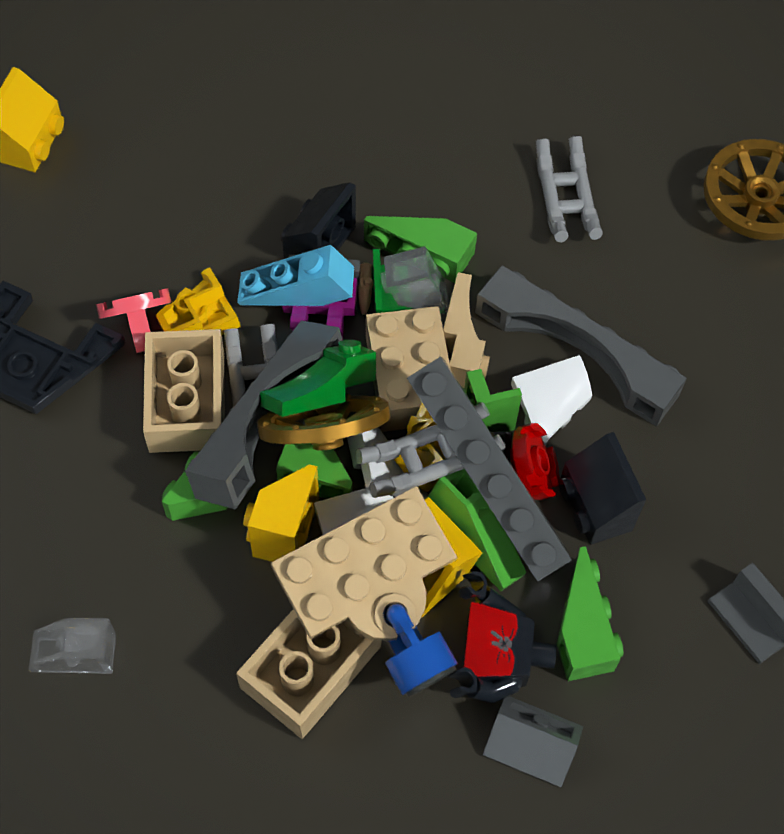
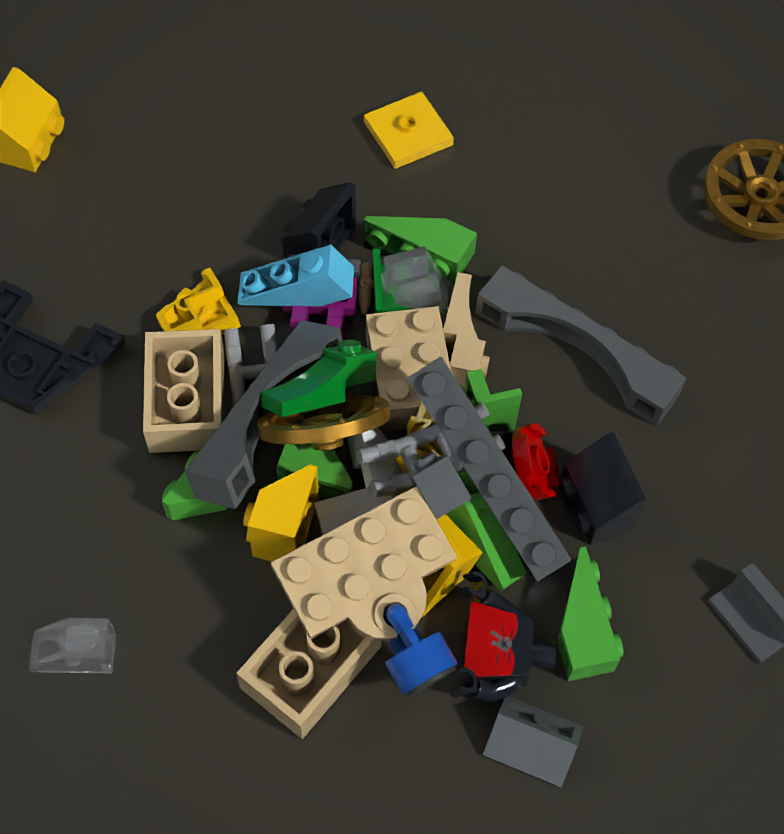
coral tile [96,288,171,353] -> none
white slope [511,355,592,446] -> none
light grey piece [536,136,603,242] -> none
none -> yellow plate [364,92,454,169]
none -> dark grey brick [407,452,472,519]

